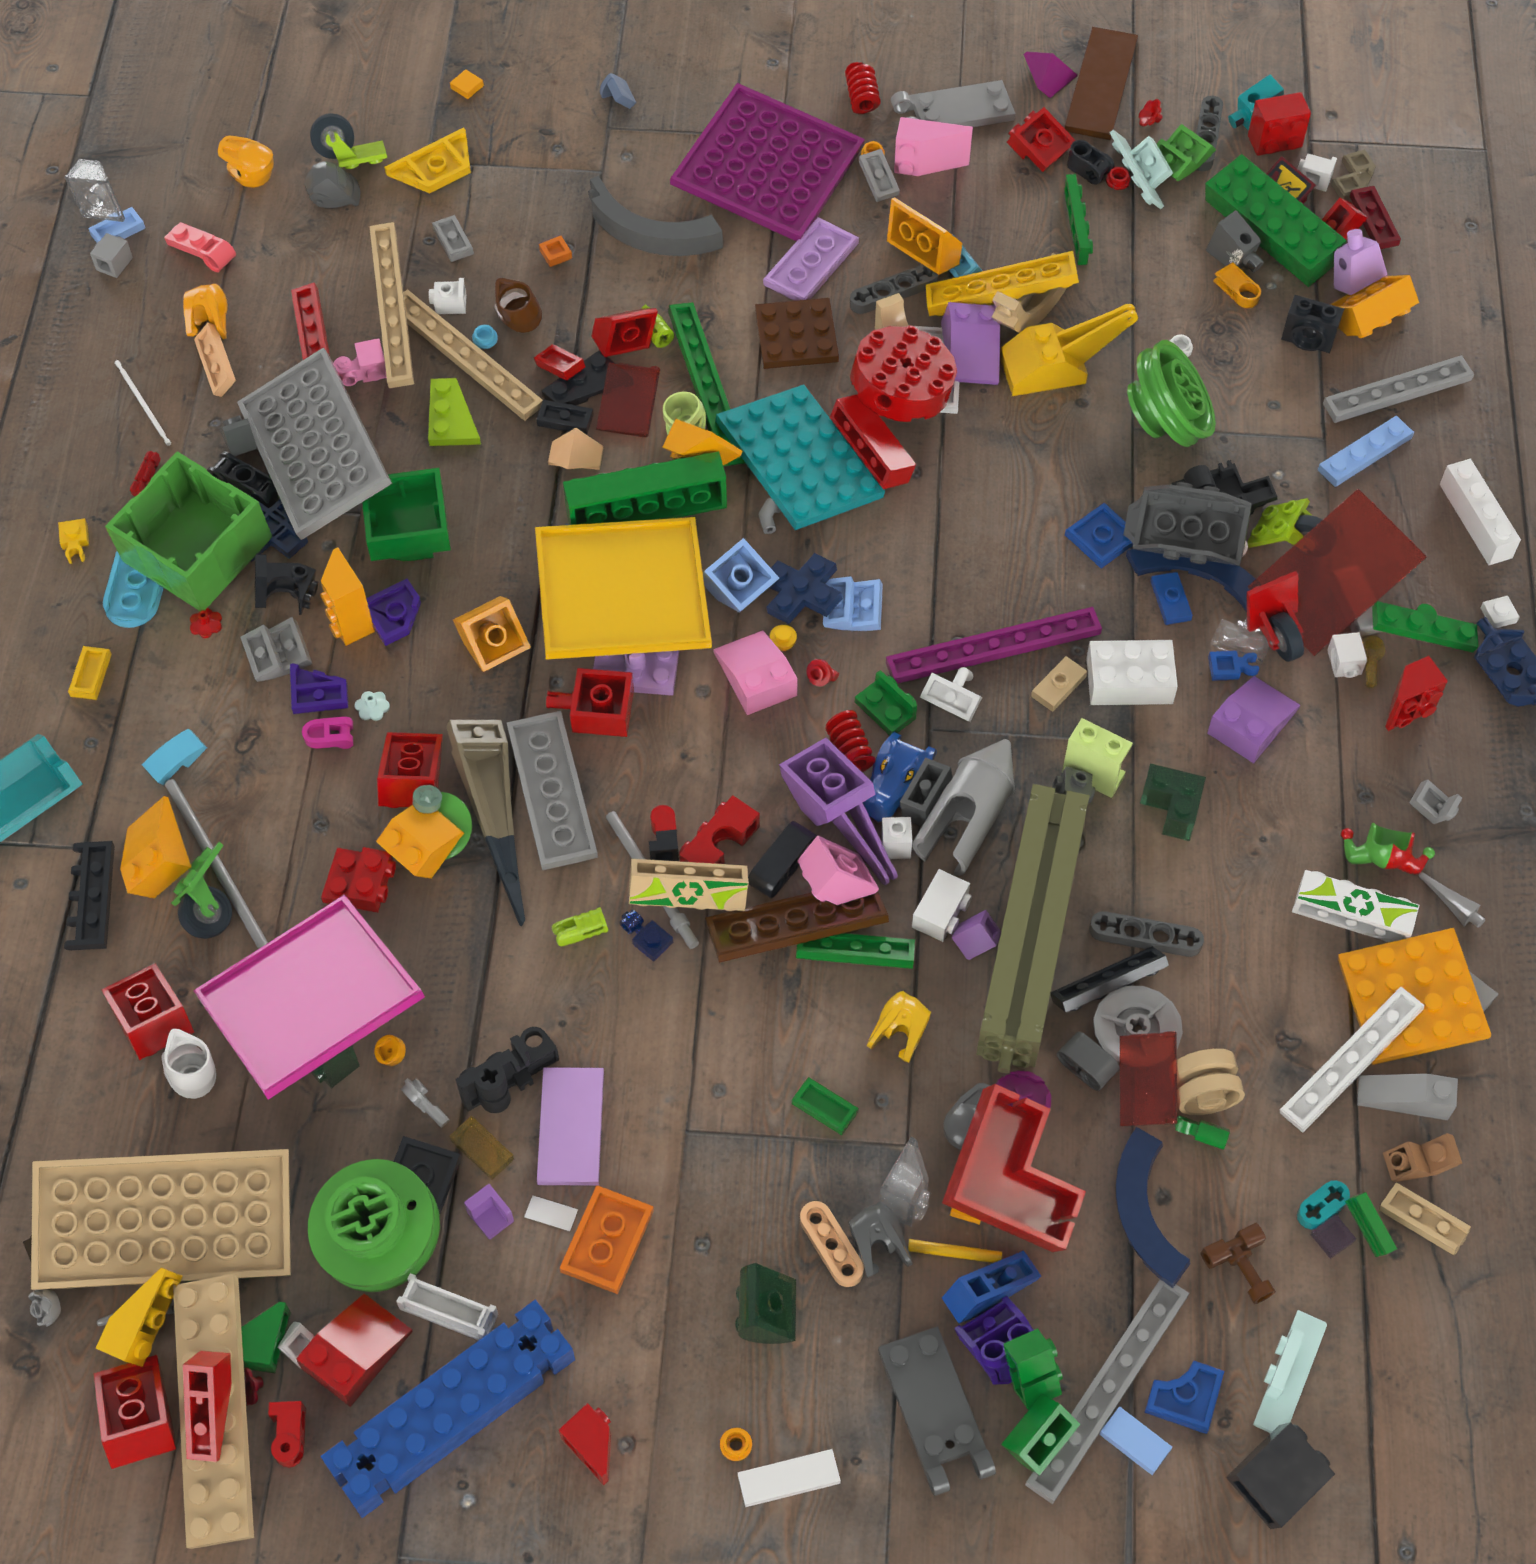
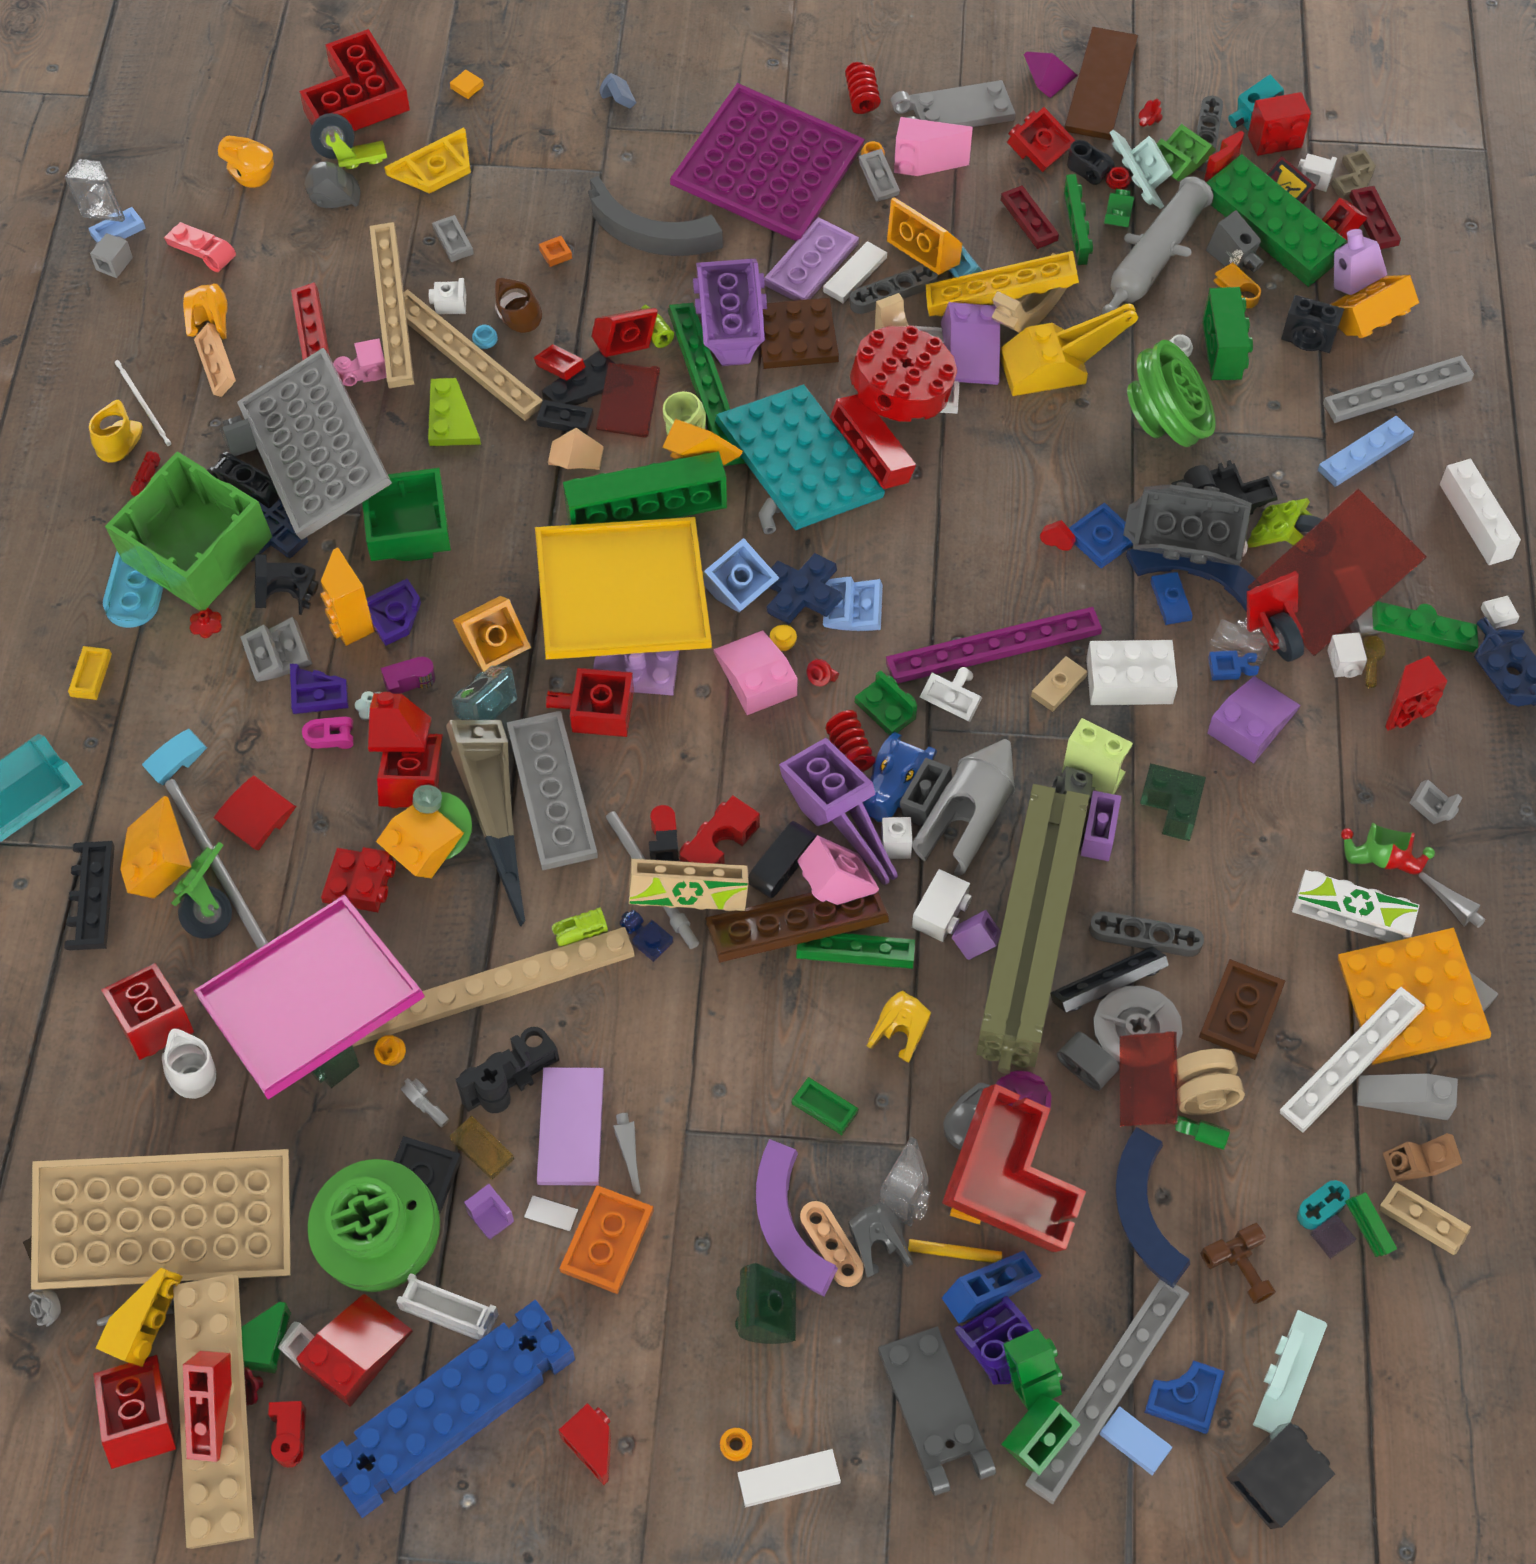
yellow plate [58,518,89,564] -> none
none -> yellow helmet [89,400,143,463]
none -> red slope [213,775,296,851]
none -> red brick [299,29,410,142]
none -> tan plate [351,927,634,1047]
none -> red slope [368,692,432,752]
none -> magenta leg [381,657,436,694]
none -> clear light blue slope [452,665,517,720]
none -> light grey piece [613,1113,641,1195]
none -> medium lavender slope [693,259,767,366]
none -> medium lavender tile [756,1139,838,1297]
none -> white tile [823,241,887,303]
none -> dark red plate [1001,185,1059,249]
none -> red tile [1040,520,1076,551]
none -> medium lavender brick [1081,791,1121,861]
none -> light grey piece [1102,177,1214,315]
none -> green slope [1104,189,1134,227]
none -> reddish brown plate [1199,959,1285,1060]
none -> green brick [1202,287,1253,380]
none -> red slope [1204,130,1244,182]

